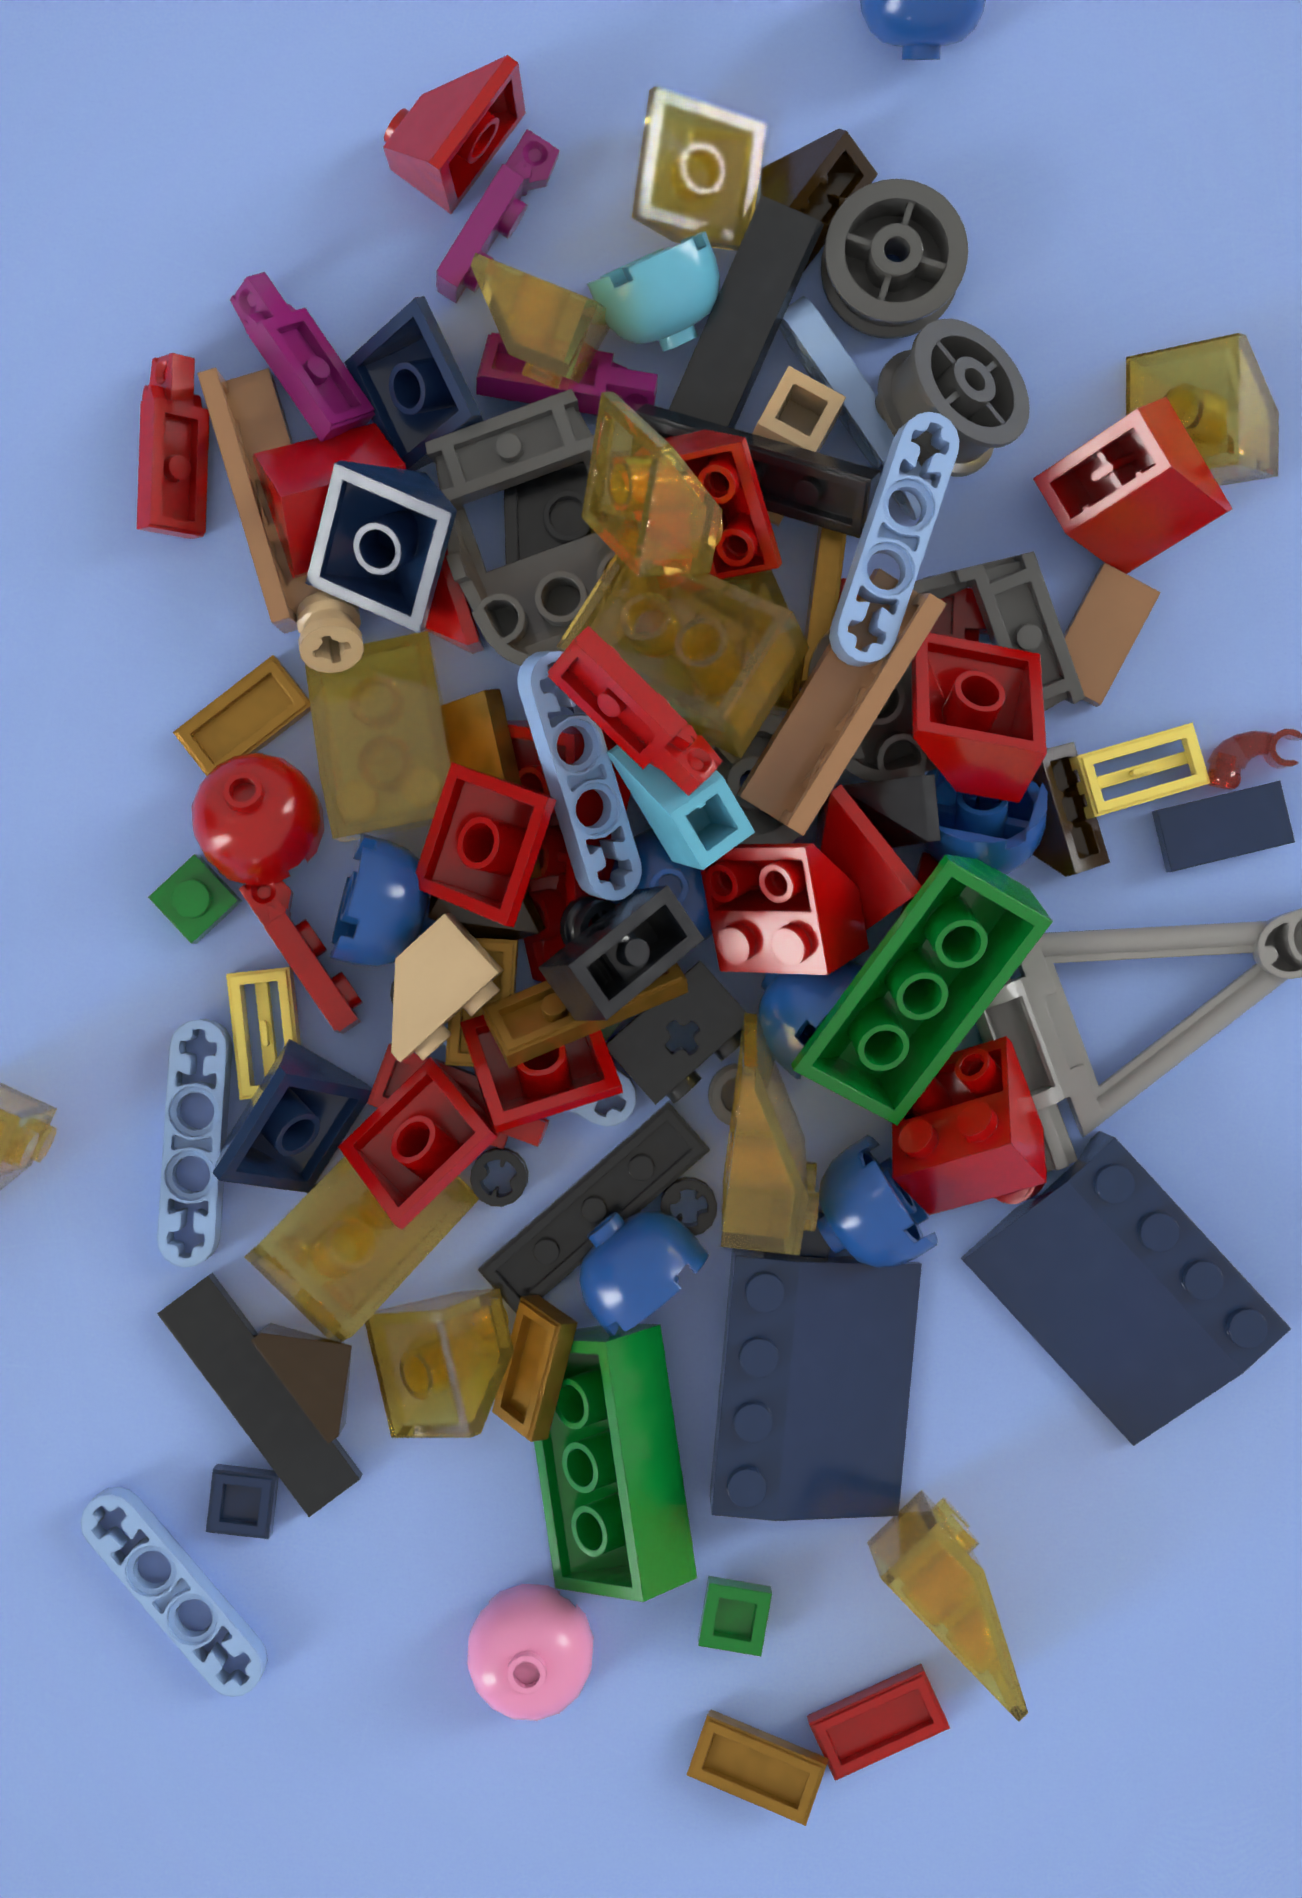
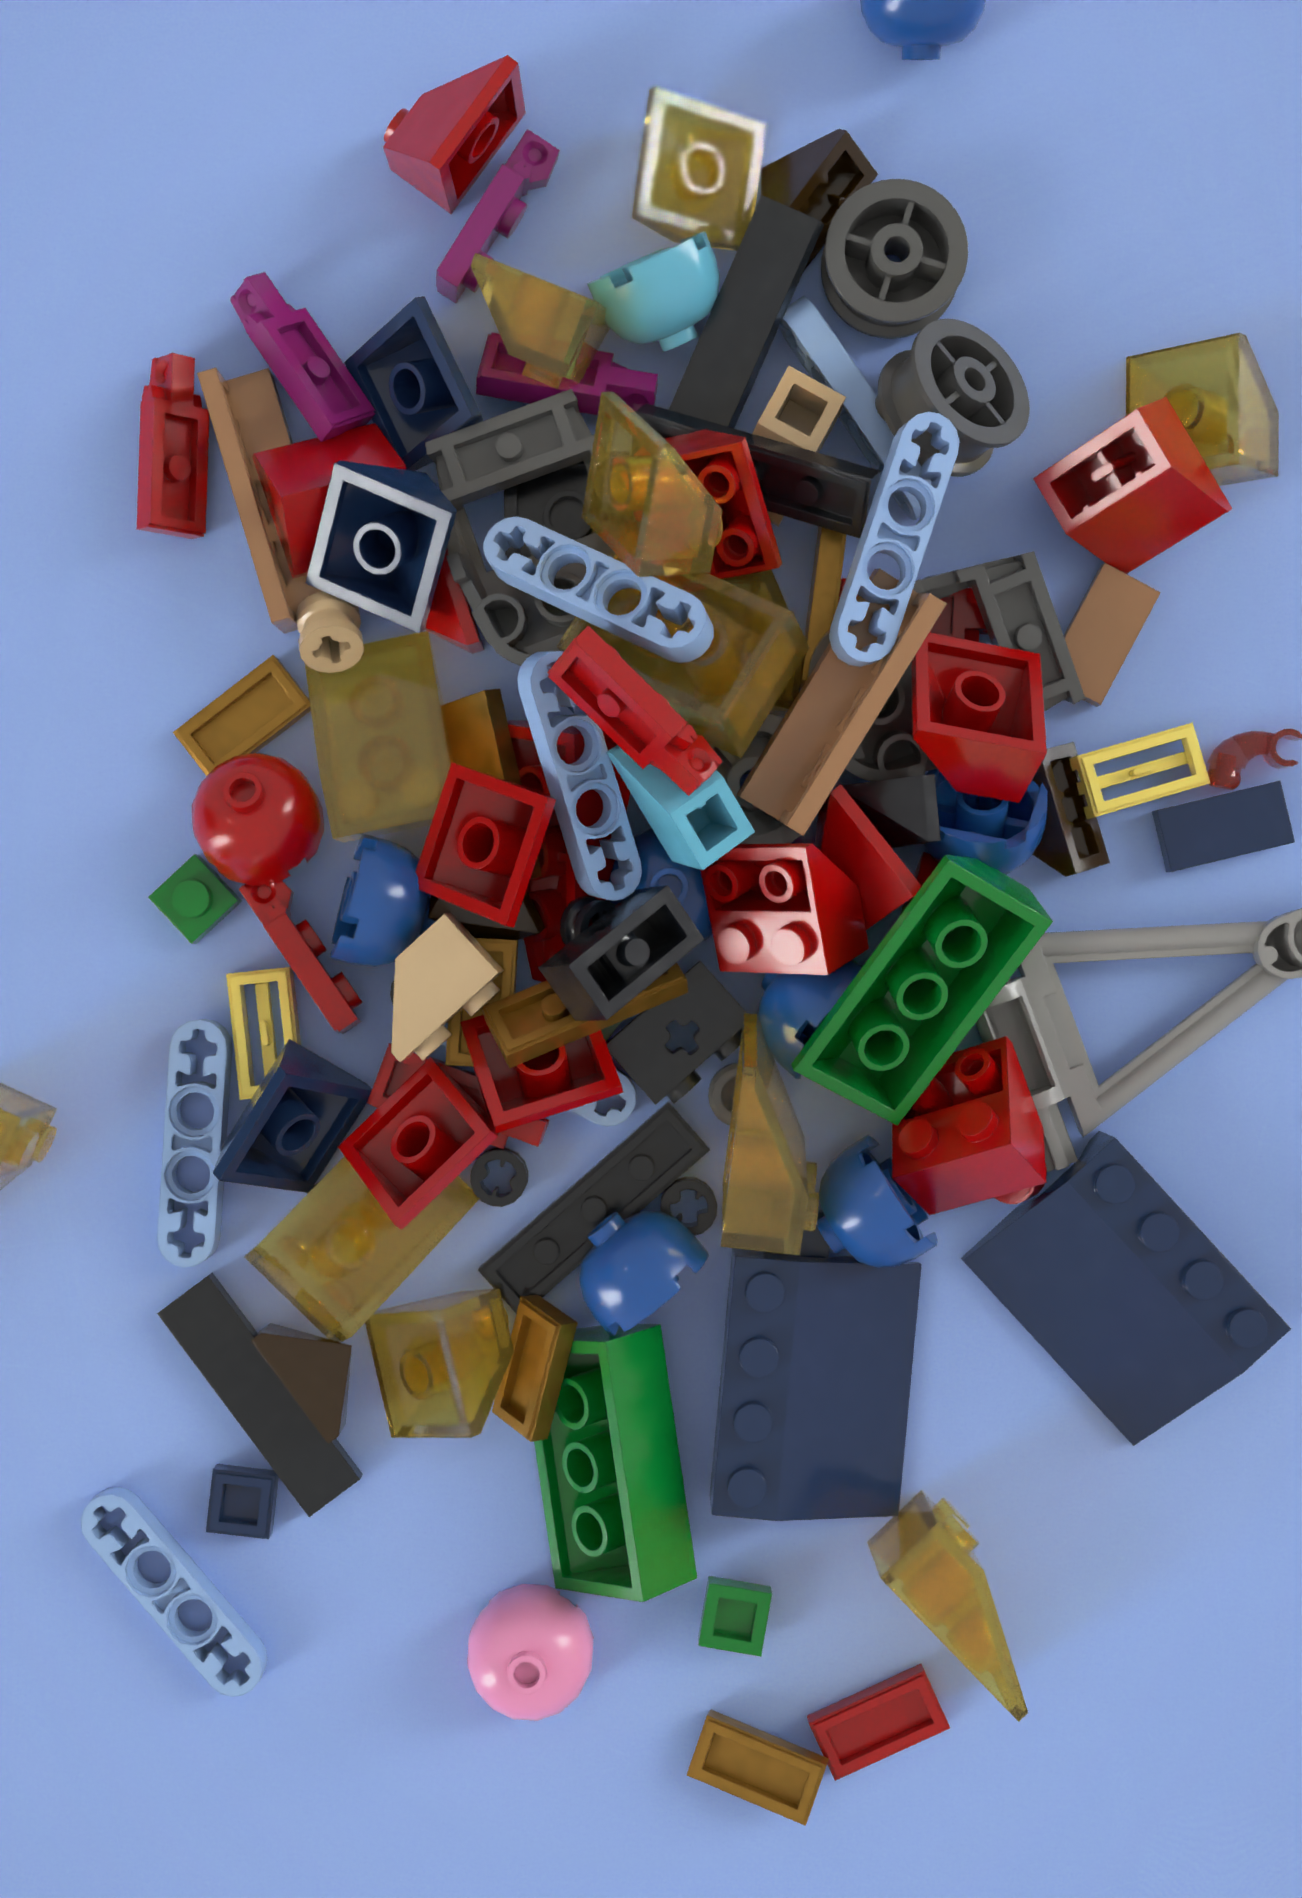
none -> light blue beam [483,516,714,663]

